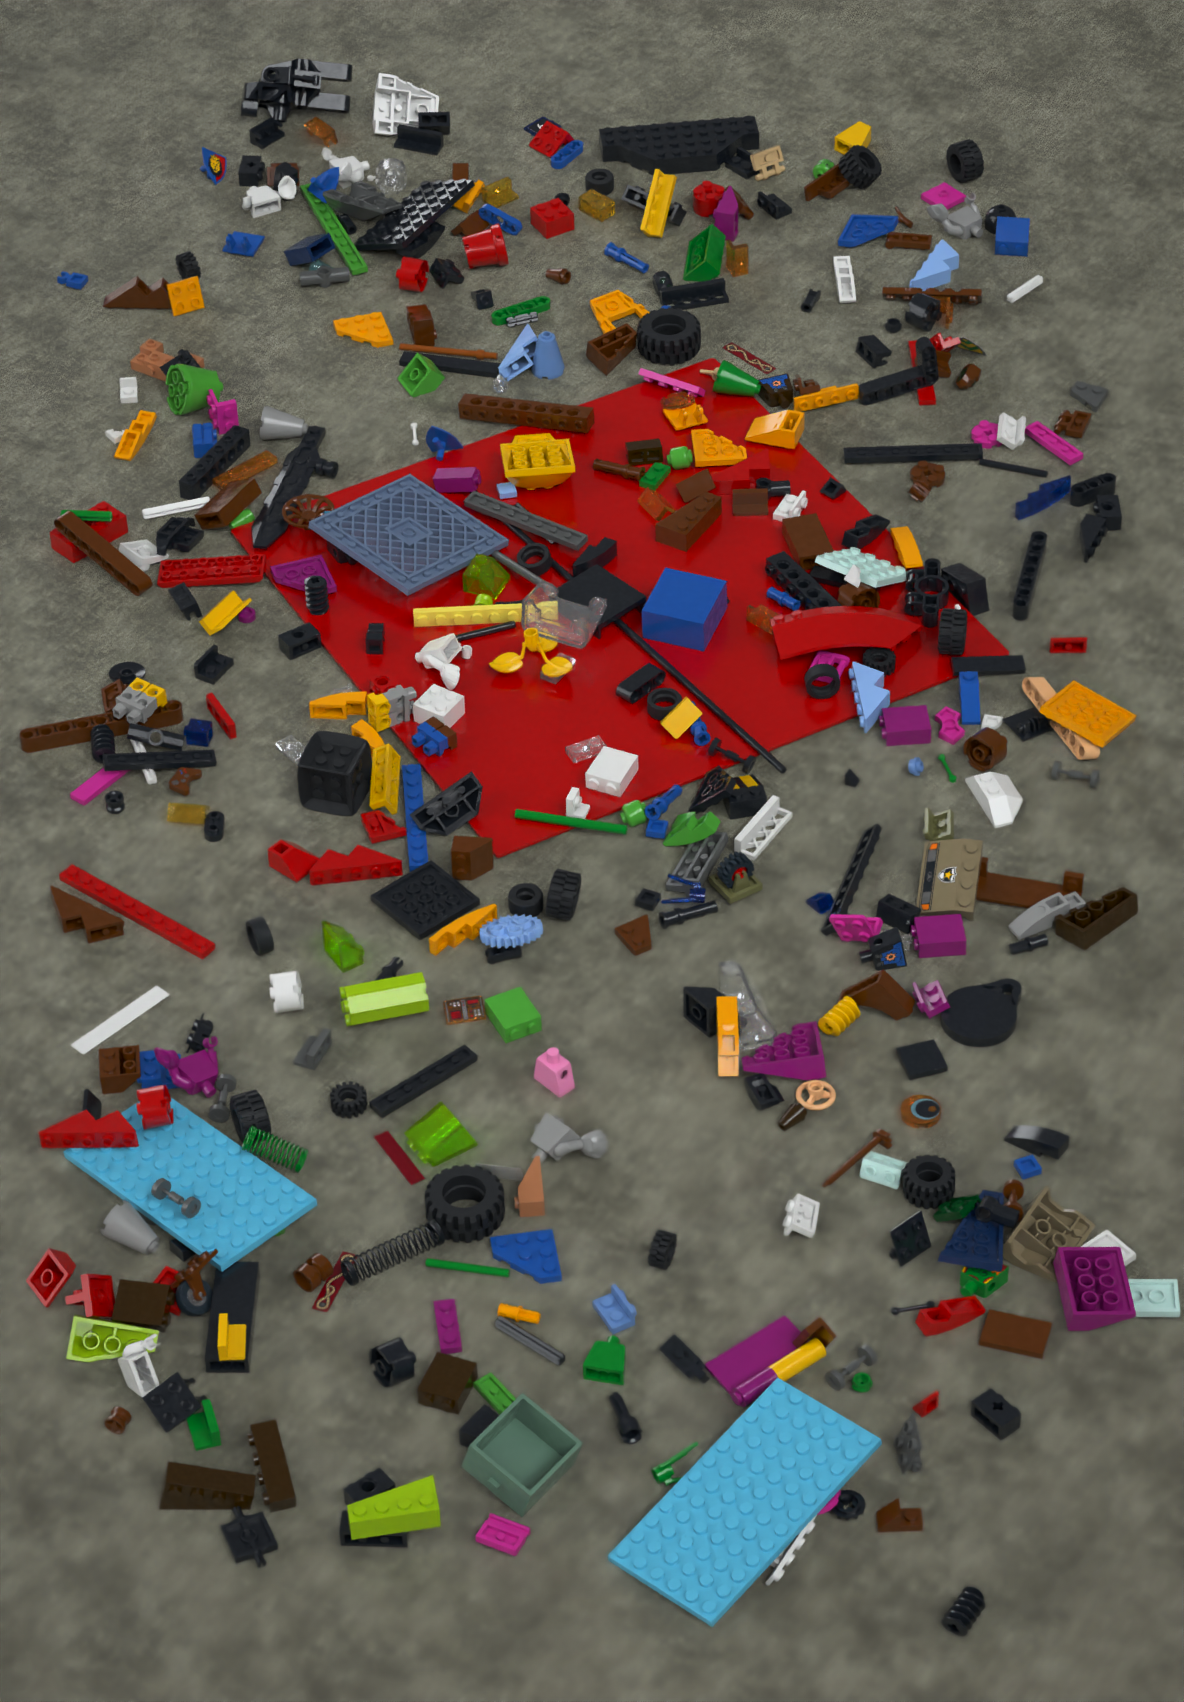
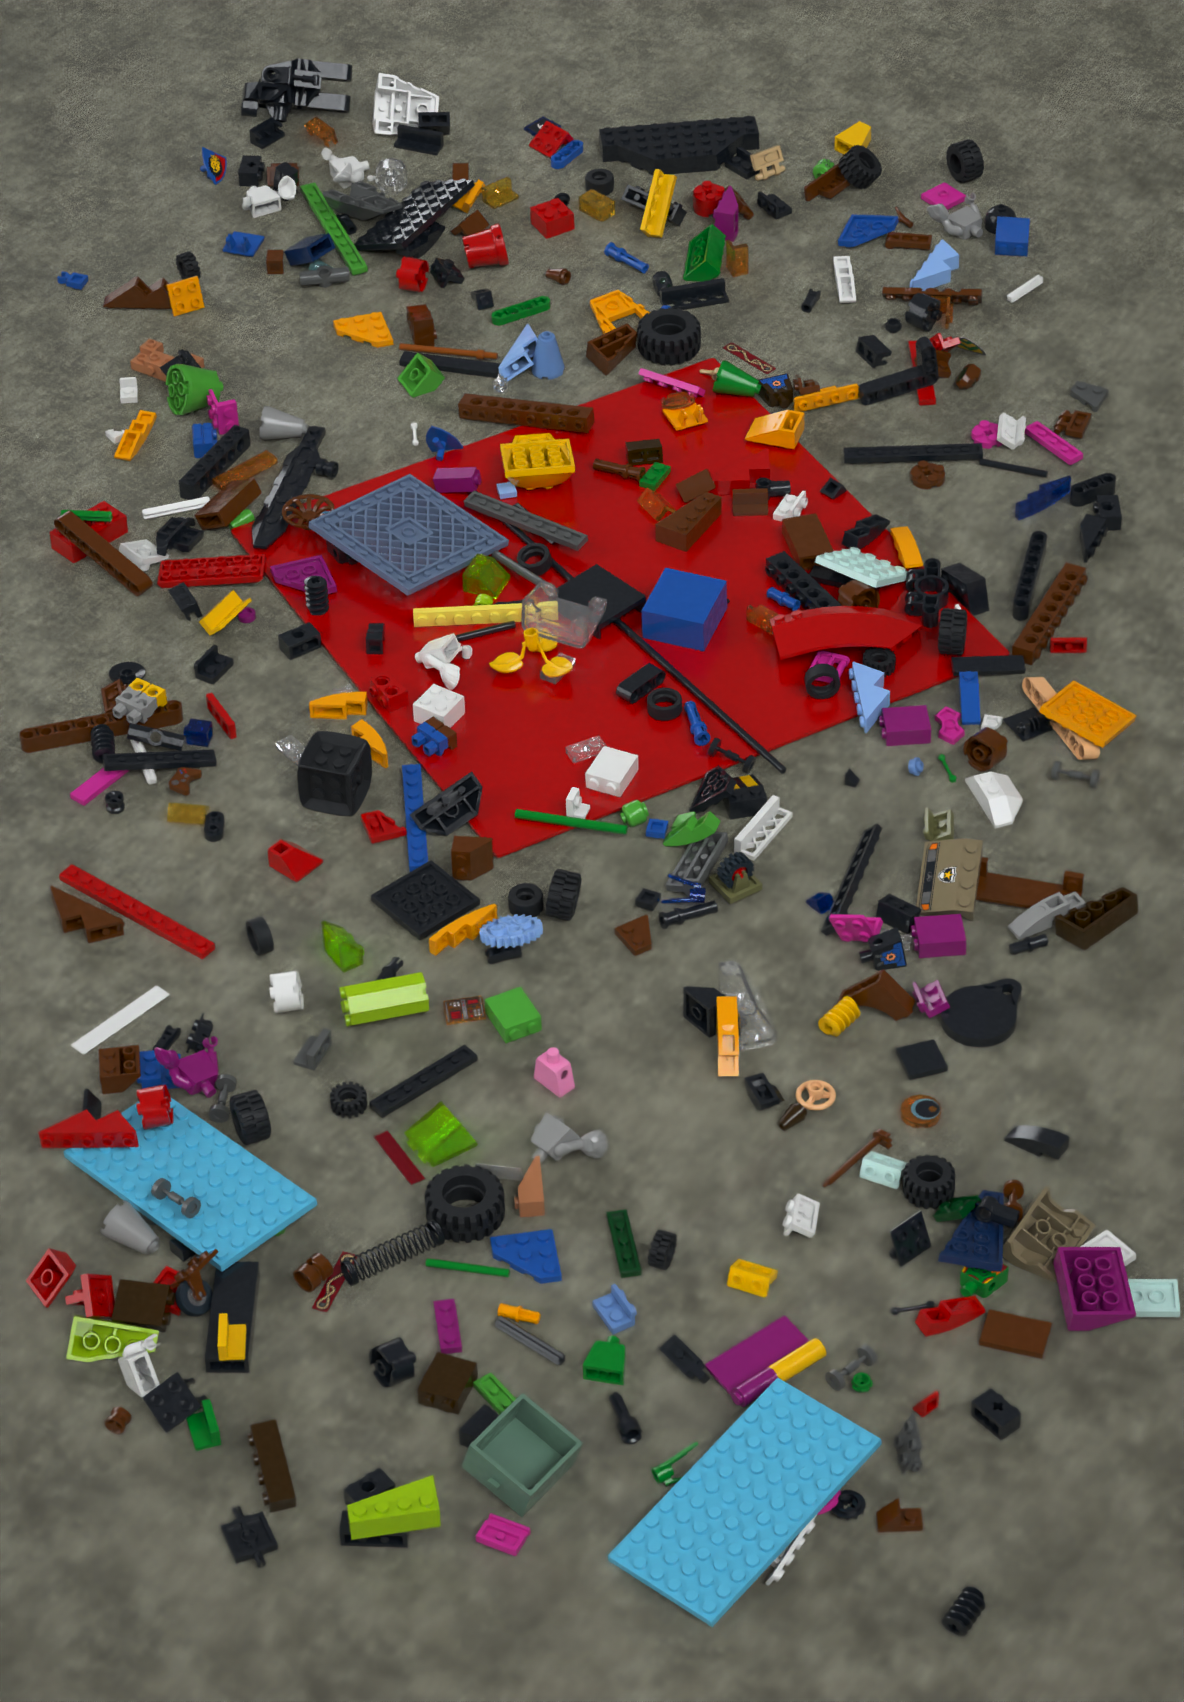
dark brown wedge [159,1461,256,1510] -> none
green piece [242,1125,309,1173] -> none
blue shield [307,167,340,204] -> none
red slope [309,845,403,886] -> none
hips [367,685,417,732] -> none
yellow fence [369,743,401,815] -> none
blue beam [479,204,523,235] -> none
axle [506,312,538,327] -> none
black slope [573,537,617,577] -> none
blue pin [645,784,683,820] -> none
yellow panel [660,696,702,739] -> none
bright green head [667,446,693,470] -> none
light orange plate [691,429,747,467] -> none
magenta slope [742,1021,826,1080] -> none
reddish brown panel [792,1317,836,1349] -> none
white tile [844,564,861,588] -> none
reddish brown gear [909,480,931,502] -> none
blue plate [1014,1154,1042,1180] -> none
none -> black bar [153,1025,181,1050]
none -> reddish brown panel [266,249,284,274]
none -> dark green tile [606,1209,642,1278]
none -> yellow bracket [727,1259,778,1298]
none -> reddish brown brick [1012,562,1088,666]

